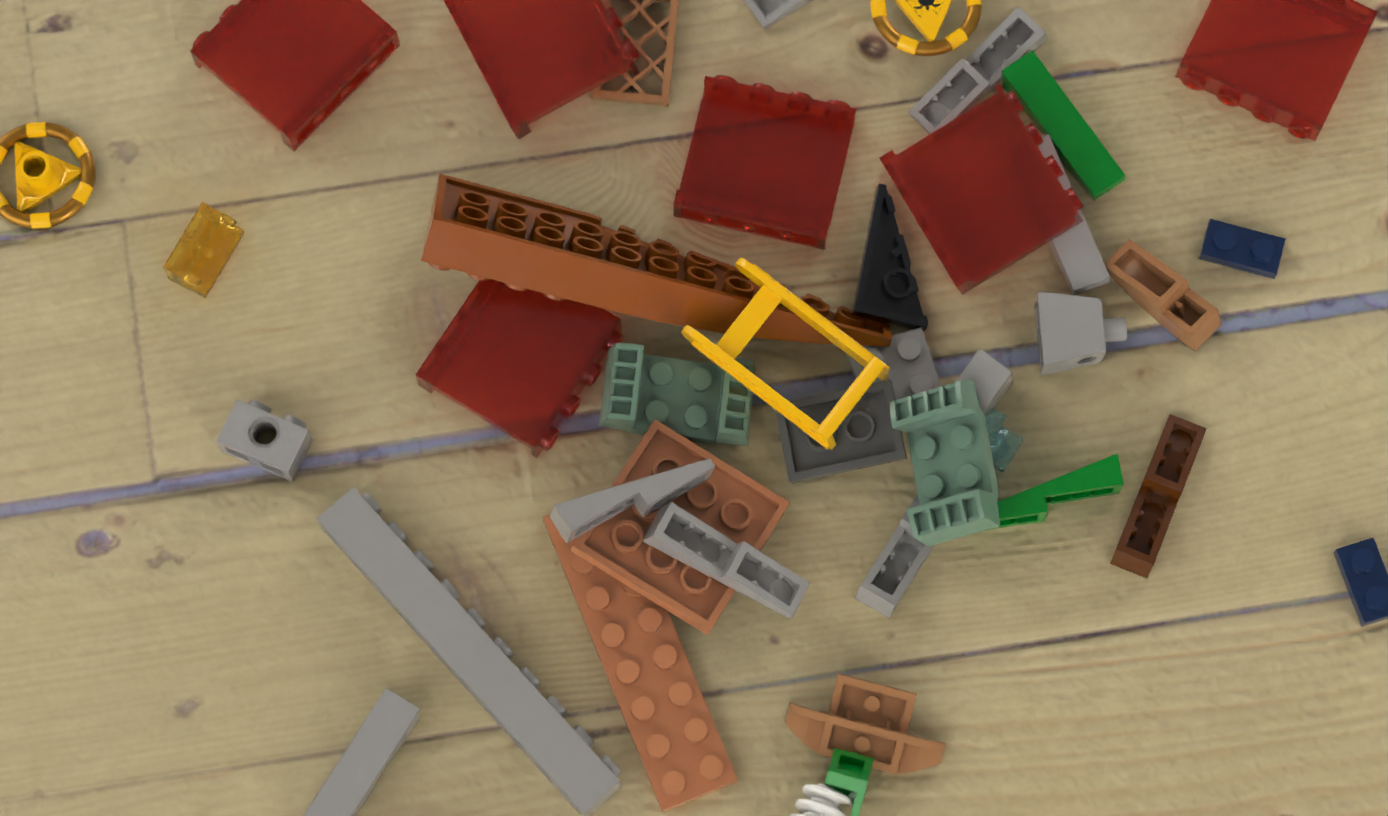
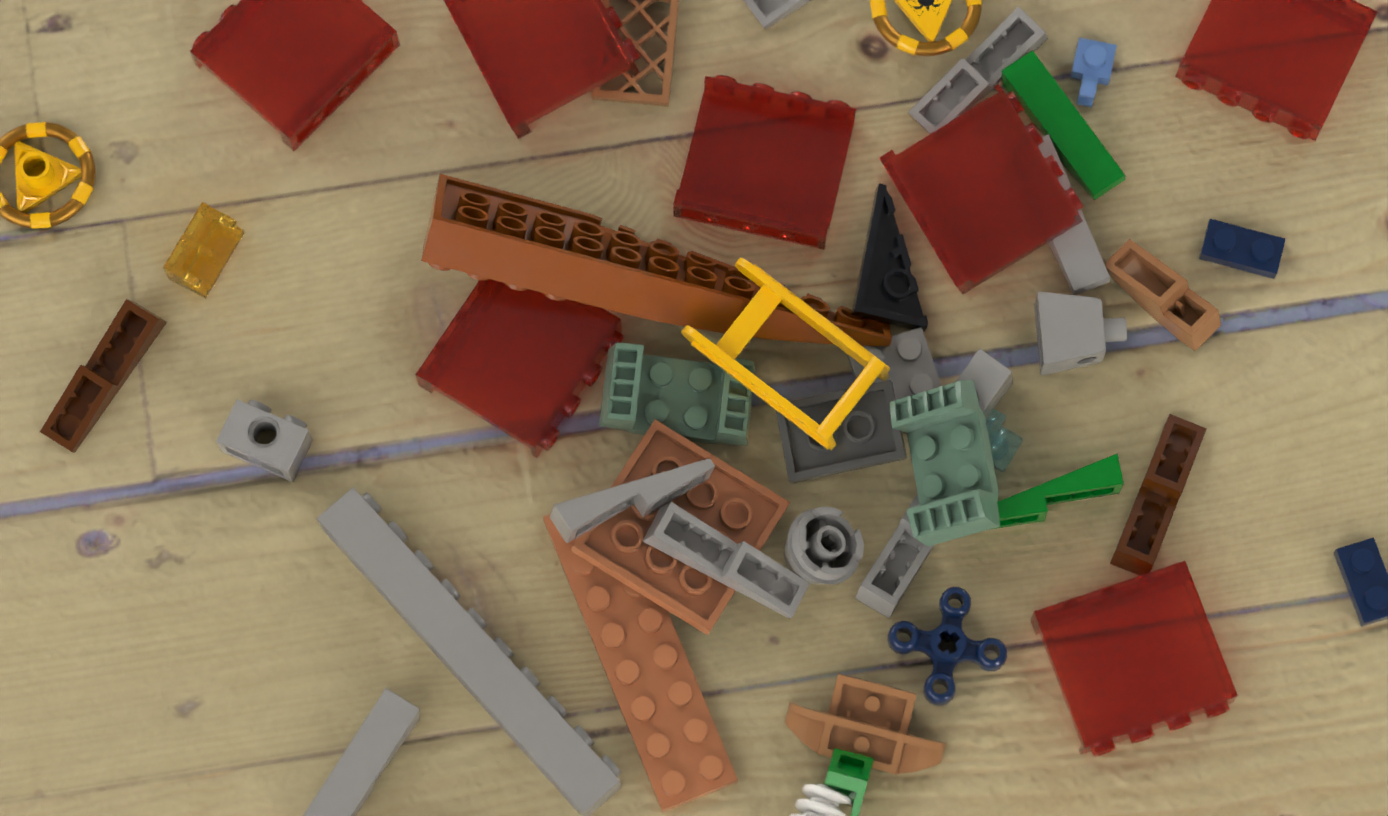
none -> reddish brown slope [40,299,167,453]
none -> light grey cone [784,507,864,584]
none -> dark blue gear [888,587,1007,706]
none -> clear red panel [1030,561,1238,757]
none -> medium blue plate [1070,37,1117,108]

